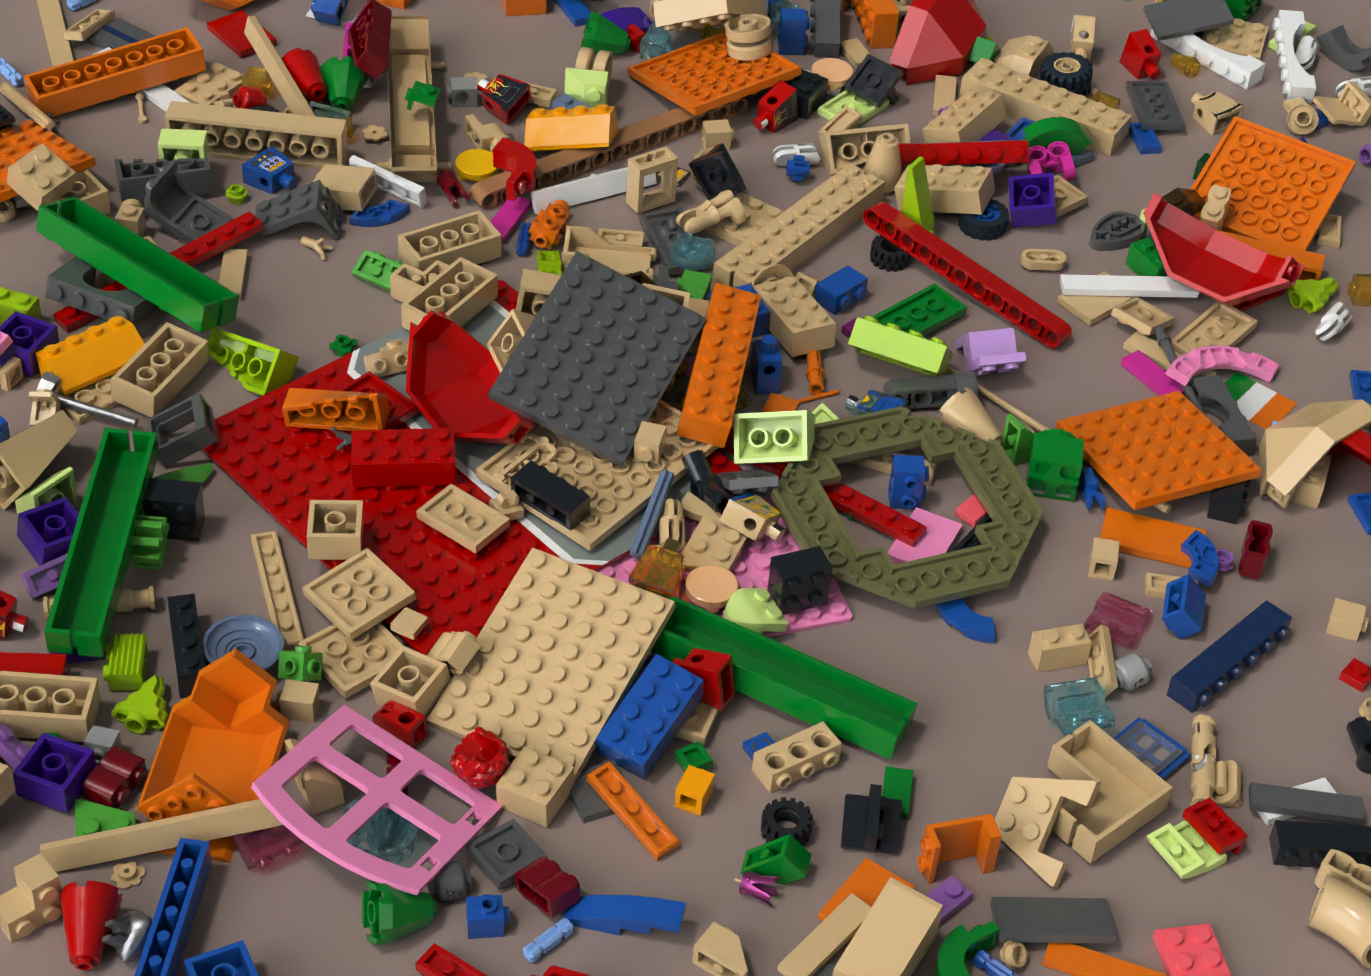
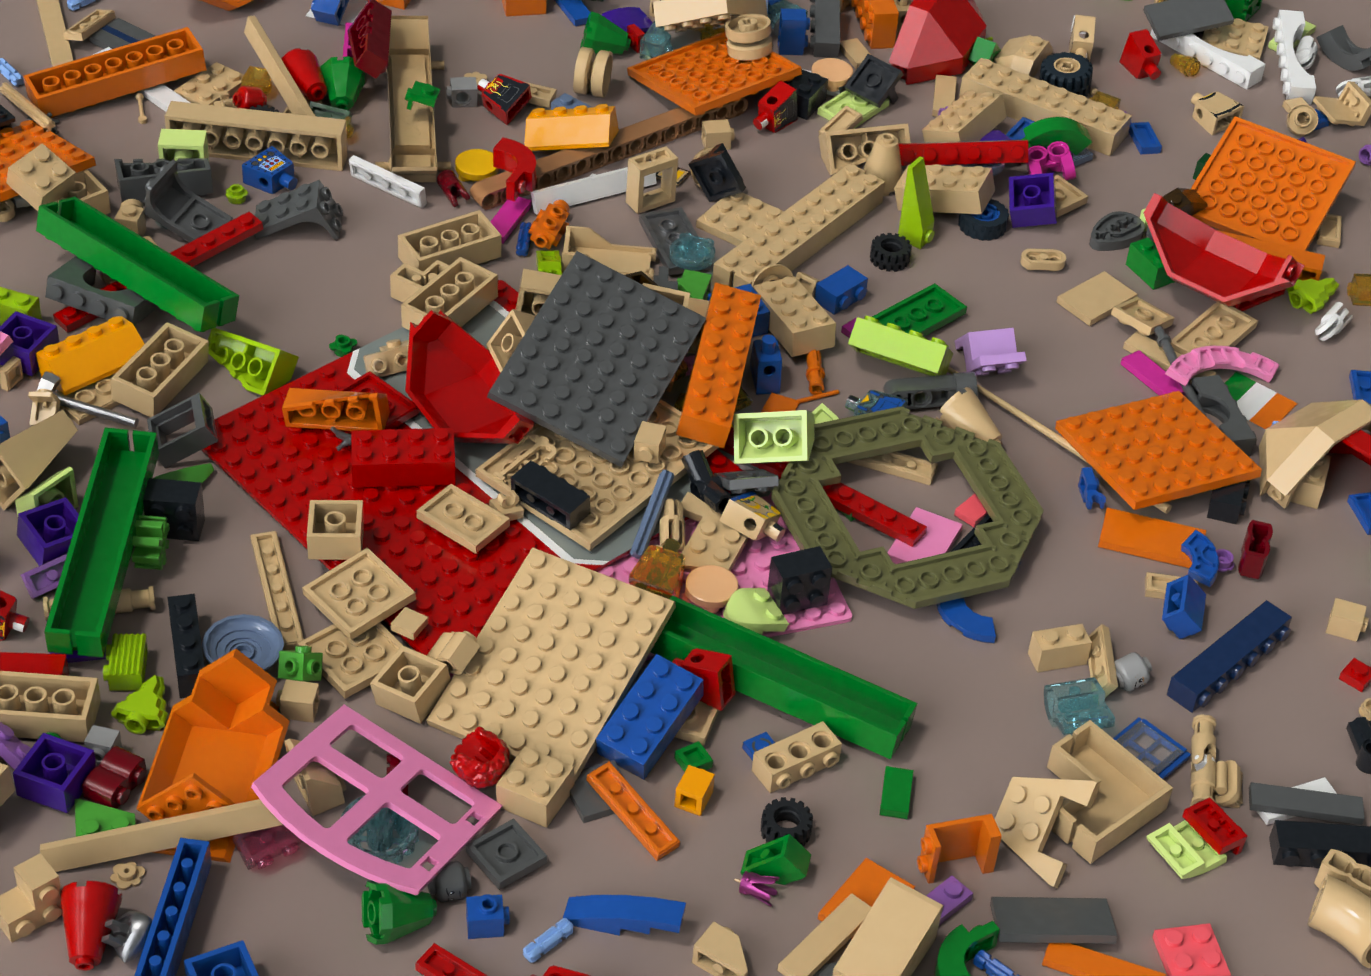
red tile [207,10,277,58] -> none
tan tile [219,249,248,300] -> none
tan bar [301,236,333,261] -> none
tan brick [313,164,378,211] -> none
blue tile [349,199,410,227] -> none
bright green bracket [351,250,403,292] -> none
tan plant [362,125,387,142] -> none
red leg [372,701,428,749] -> none
tan plate [465,114,515,153] -> none
dark red brick [514,856,580,918] -> none
yellowish green slope [565,67,608,107] -> none
tan plate [598,228,644,247] -> none
tan piece [676,190,746,235] -> none
white arm [772,143,820,166] -> none
blue gear [786,155,810,182] -> none
black bracket [841,784,902,854] -> none
red beam [863,202,1072,348] -> none
blue brick [888,455,929,509] -> none
tan plate [1000,940,1027,970] -> none
bright green slope [1001,413,1034,466] -> none
green piece [1026,429,1084,502] -> none
white tile [1059,274,1199,298] -> none
clear pink slope [1084,591,1152,649] -> none
tan brick [1088,537,1119,581] -> none
dark grey tile [1126,81,1185,130] -> none
tan brick [1200,185,1231,231] -> none

